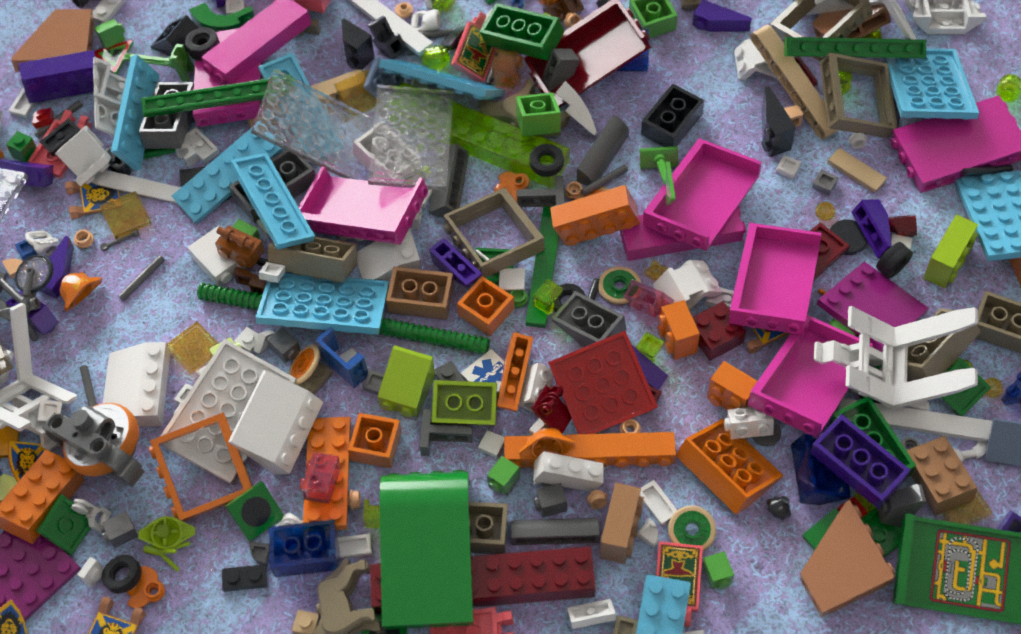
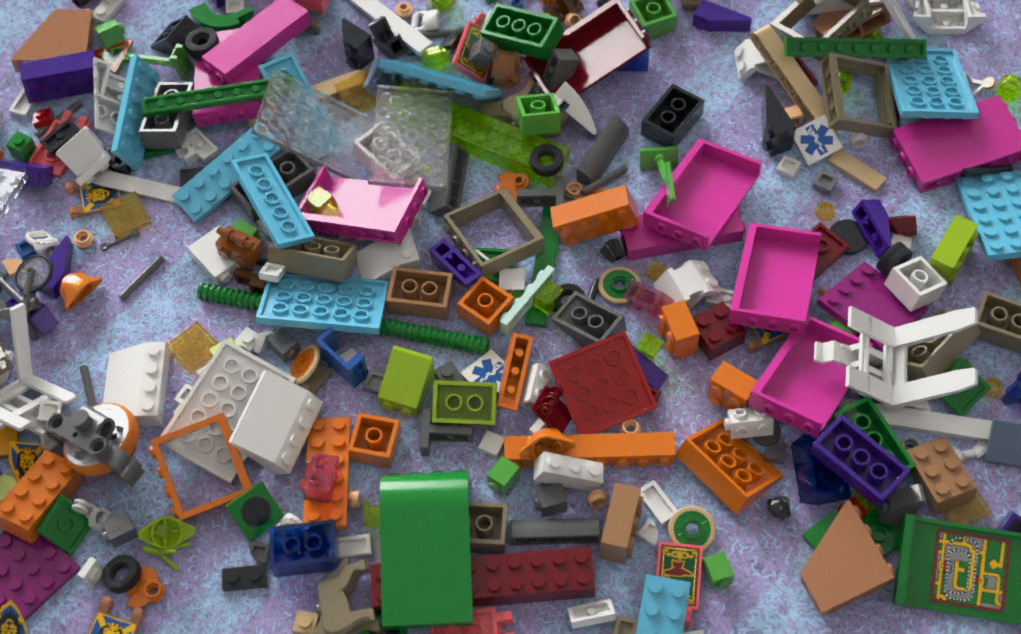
none -> clear neon green panel [305,186,339,214]
none -> flat silver brick [468,37,498,69]
none -> light aqua plate [500,265,555,335]
none -> black piece [599,238,627,263]
none -> flat silver tile [763,442,787,465]
none -> white tile [794,114,843,166]
none -> white brick [884,256,948,312]
none -> piece [964,71,996,96]

